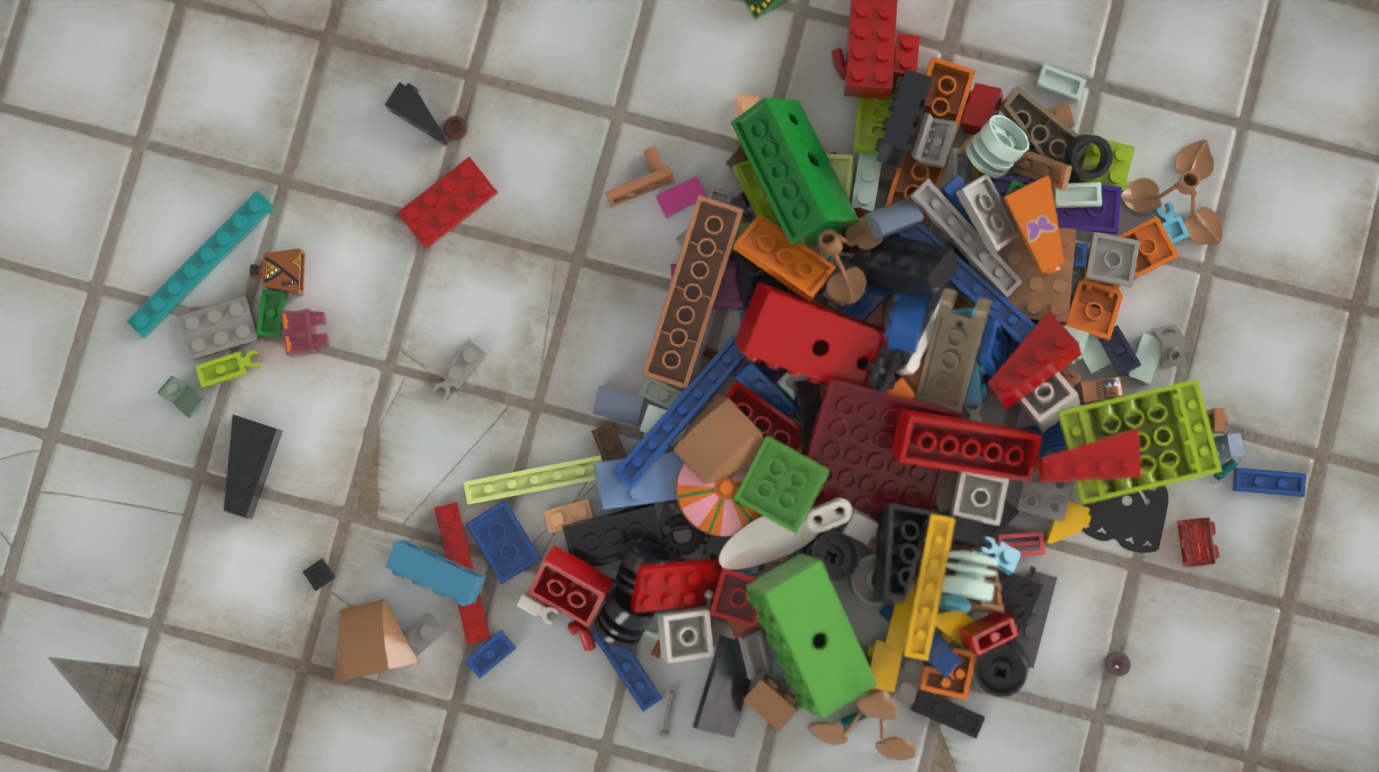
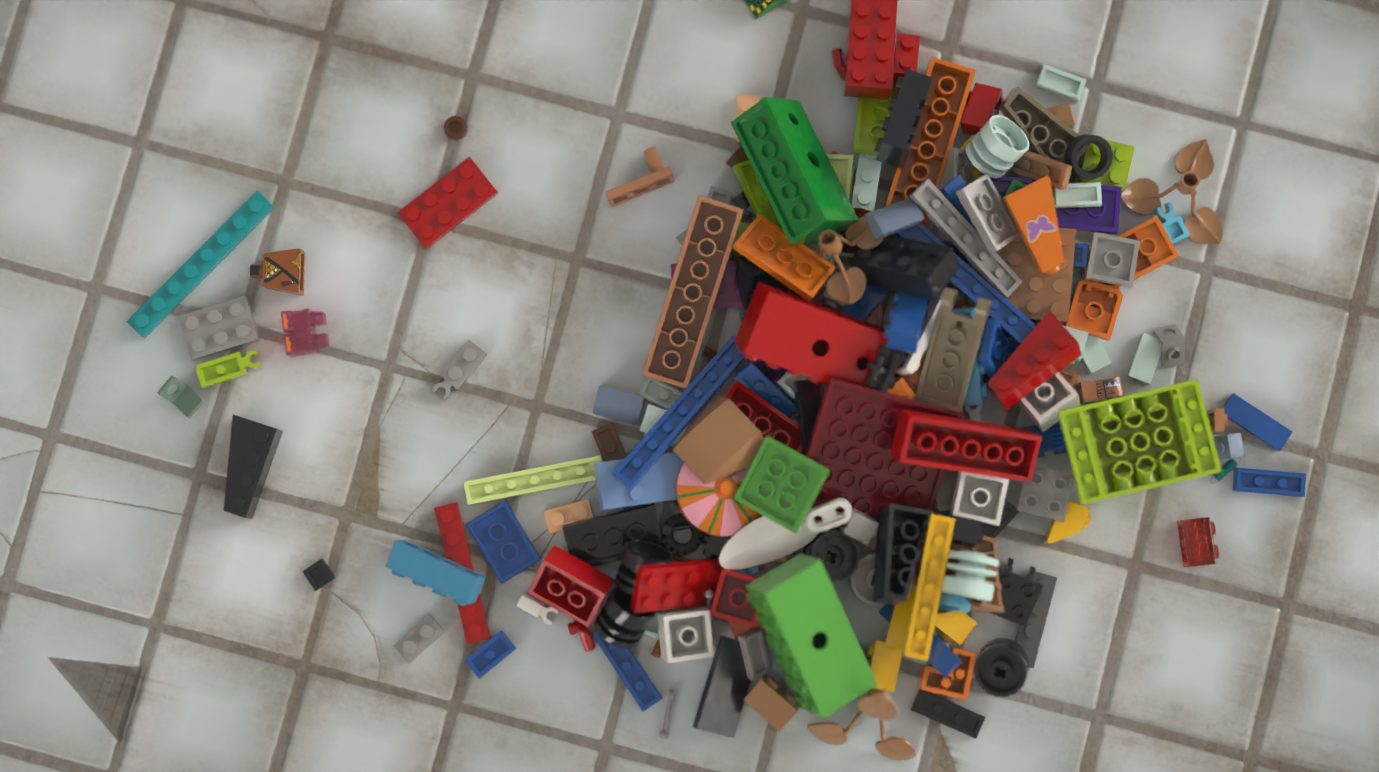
green plate [256,289,287,339] -> none
medium nougat wedge [333,599,421,684] -> none
black slope [385,82,448,146] -> none
dark pink tile [656,177,707,217] -> none
teal piece [836,712,869,727] -> none
light grey plate [891,652,923,703] -> none
light grey bracket [911,113,957,168] -> none
red brick [959,613,1018,656] -> none
medium azure plate [977,536,1021,575] -> none
coral tile [996,531,1046,556] -> none
red wedge [1037,428,1142,483] -> none
black piece [1082,485,1169,553] -> none
dark blue plate [1098,325,1141,377] -> none
dark grey tile [1105,652,1131,676] -> none
none -> blue tile [1222,393,1292,451]

